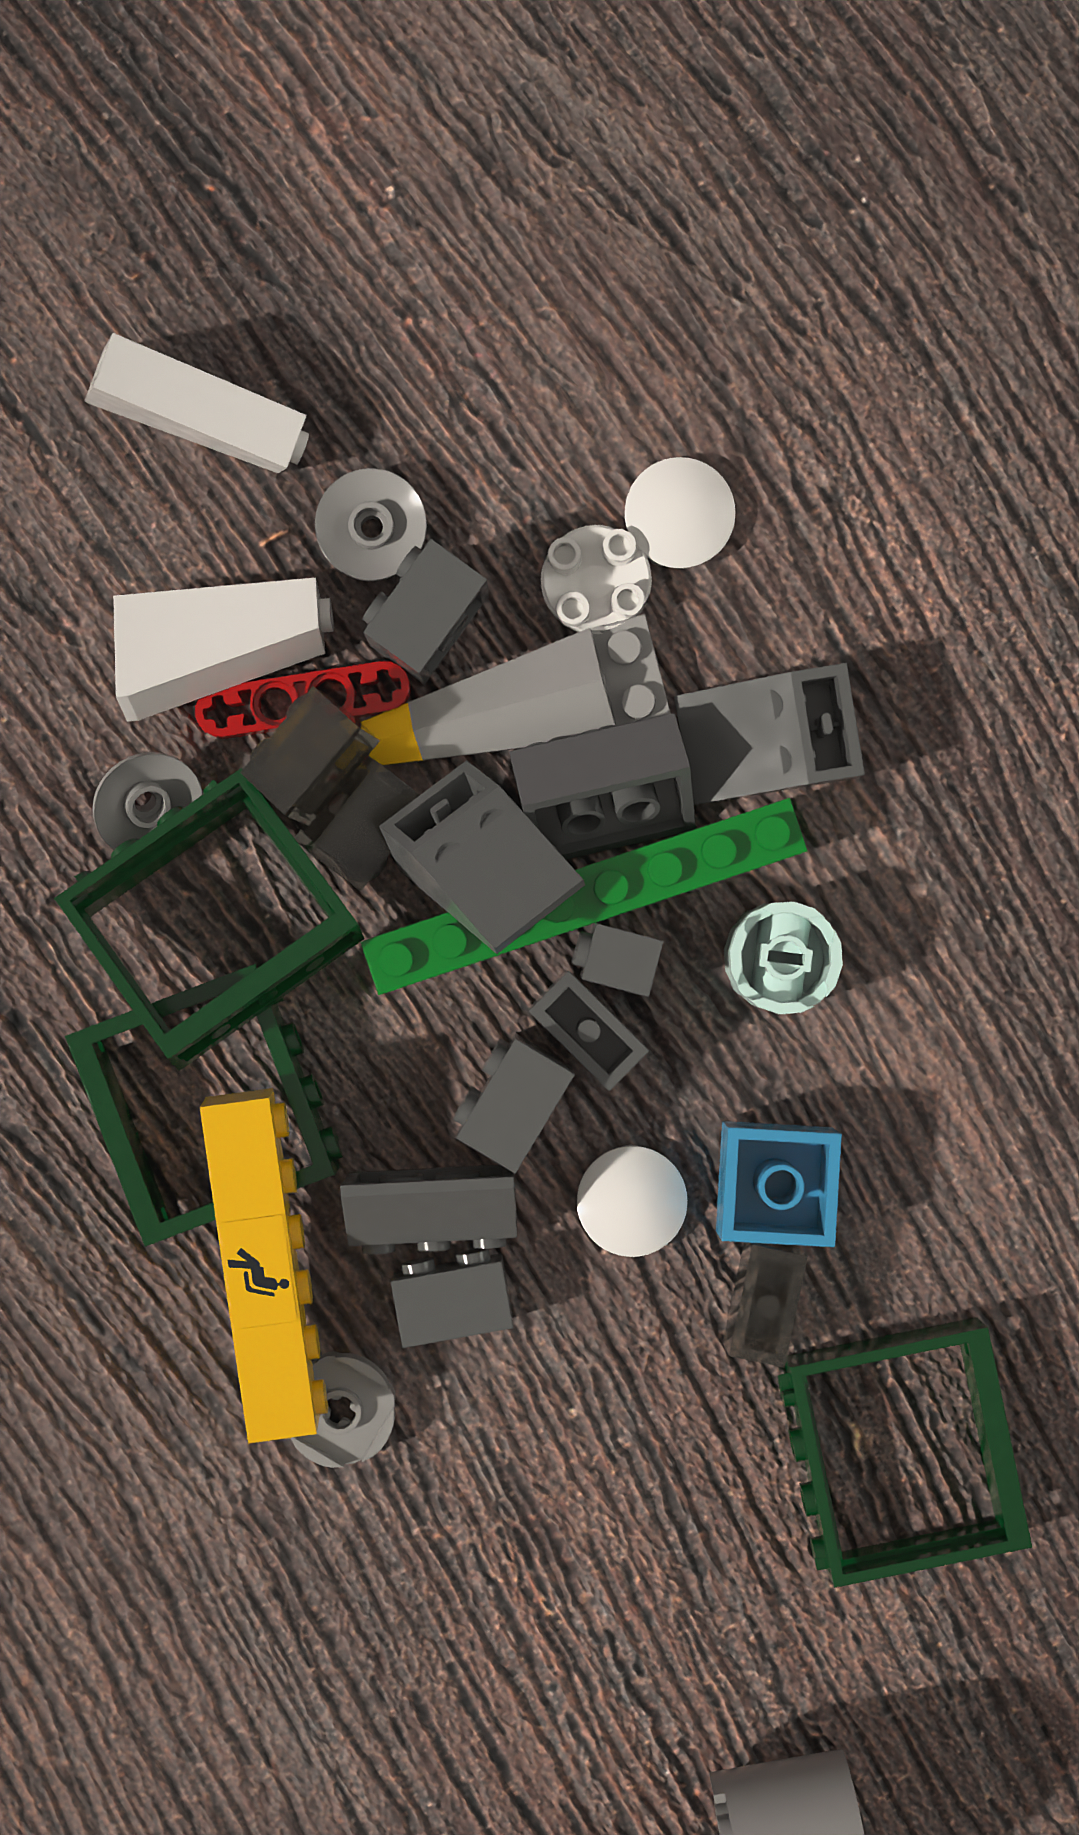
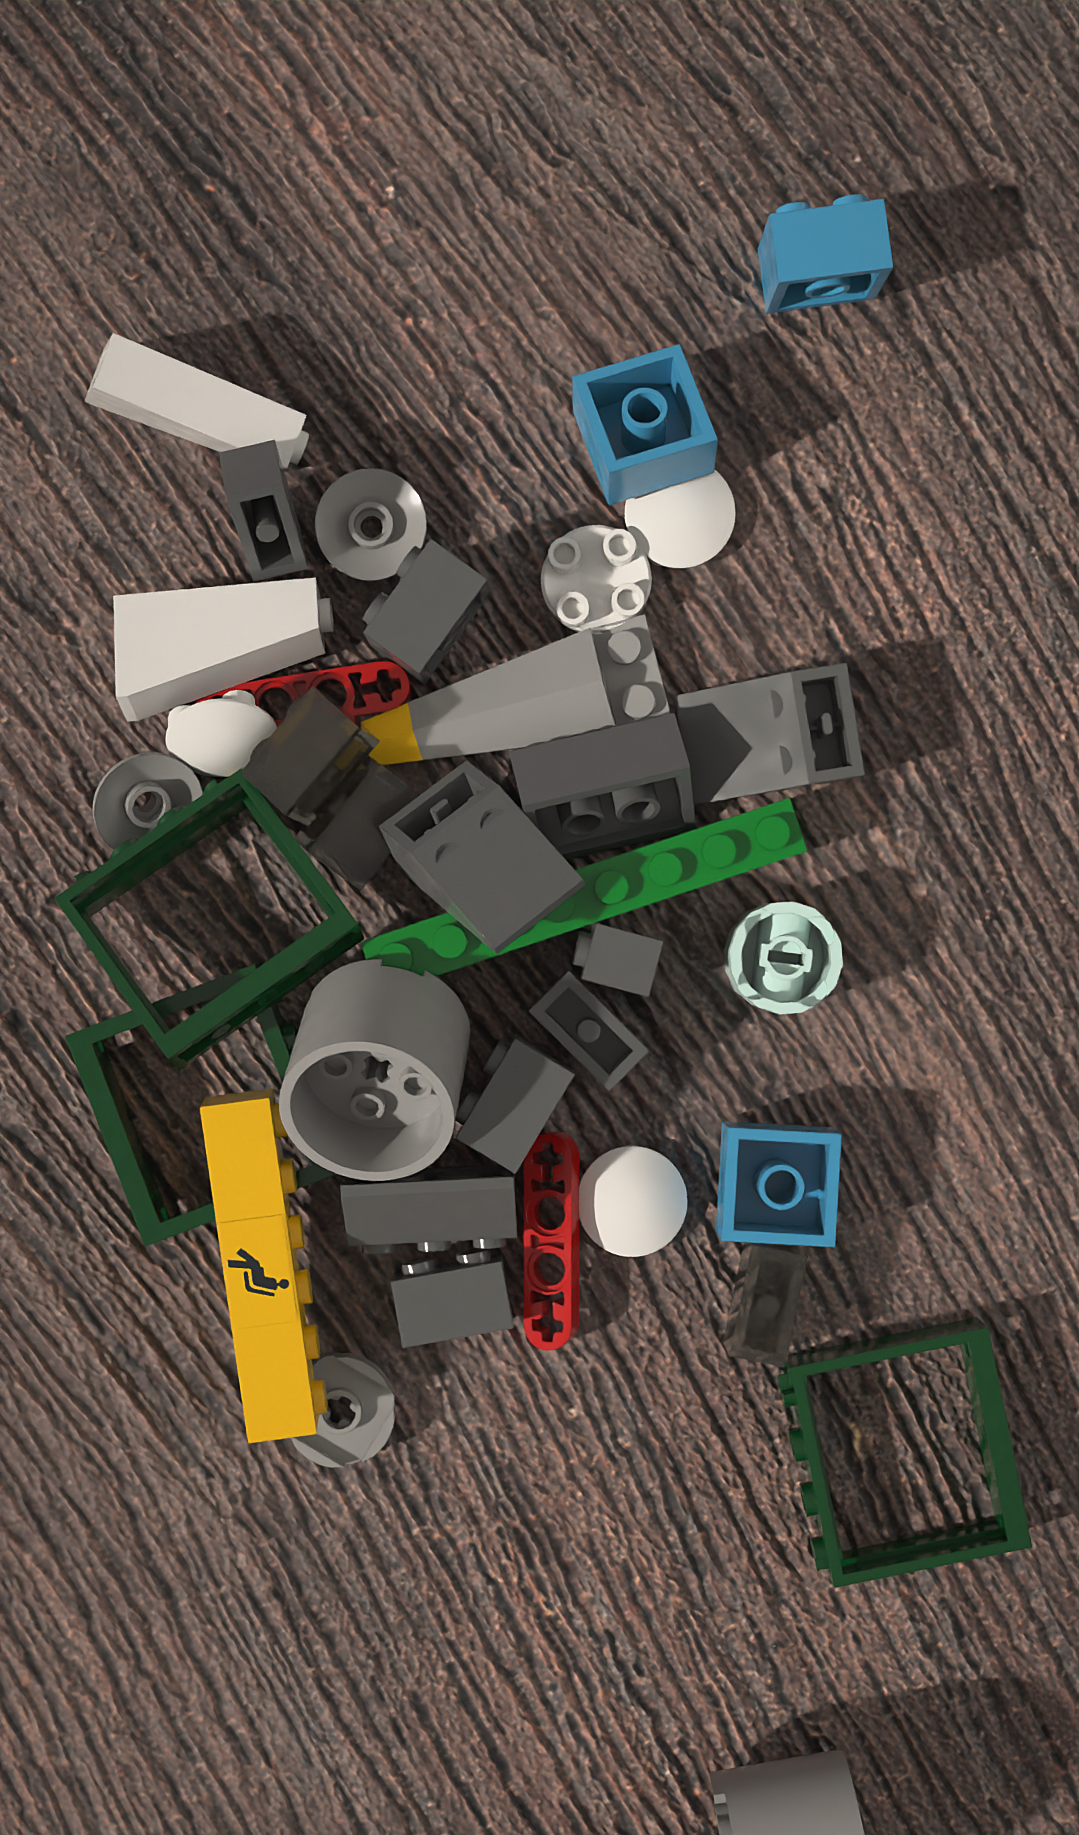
none -> white dish [166,690,279,777]
none -> dark grey brick [219,440,308,582]
none -> light grey brick [279,959,471,1181]
none -> red beam [523,1131,580,1351]
none -> dark azure brick [572,344,718,505]
none -> dark azure brick [757,194,893,314]

